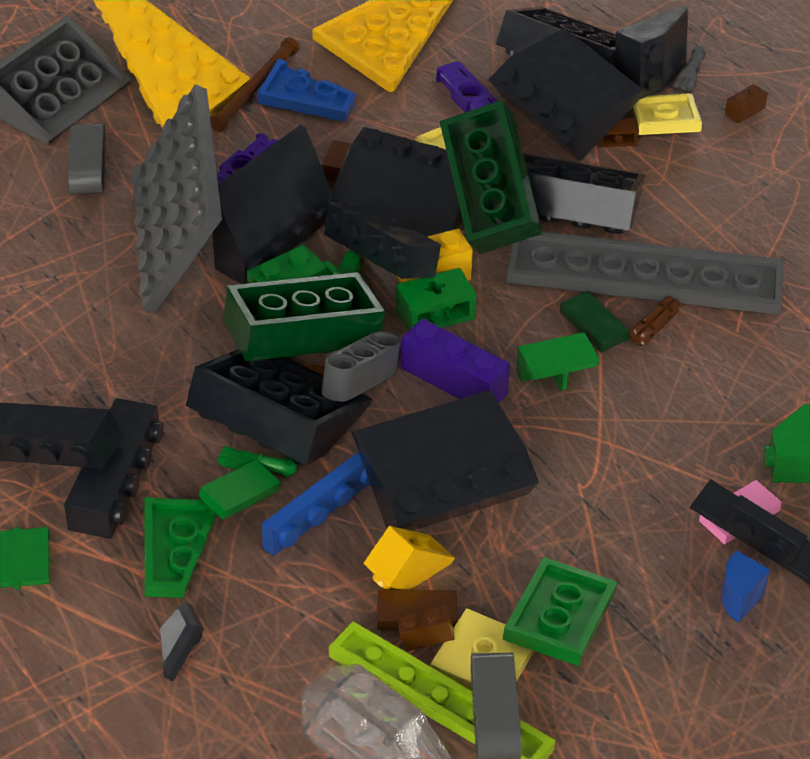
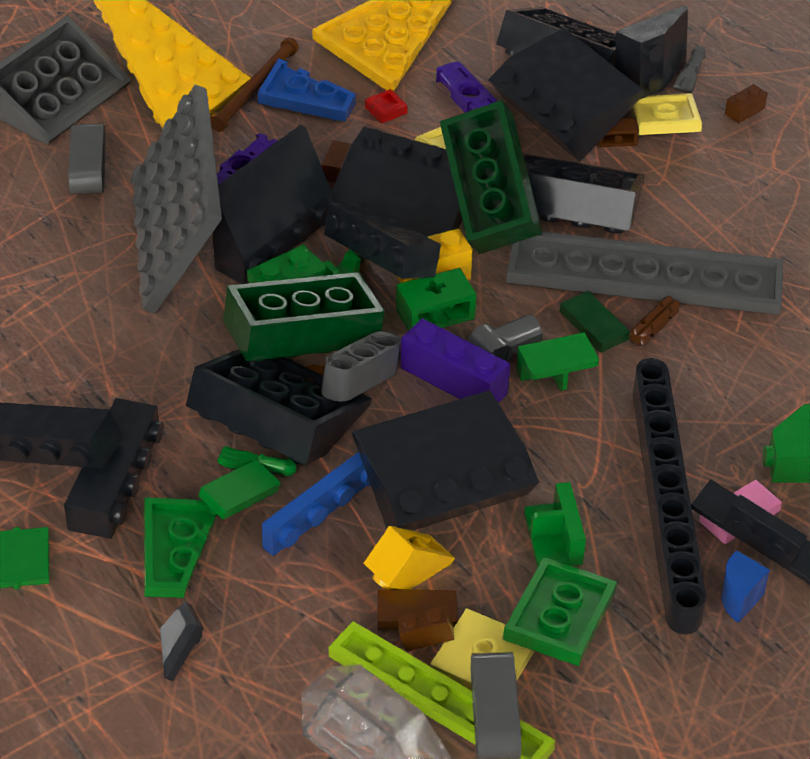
none -> red tile [365,89,408,124]
none -> dark grey piece [468,314,543,362]
none -> green panel [524,482,586,567]
none -> black beam [633,358,706,635]

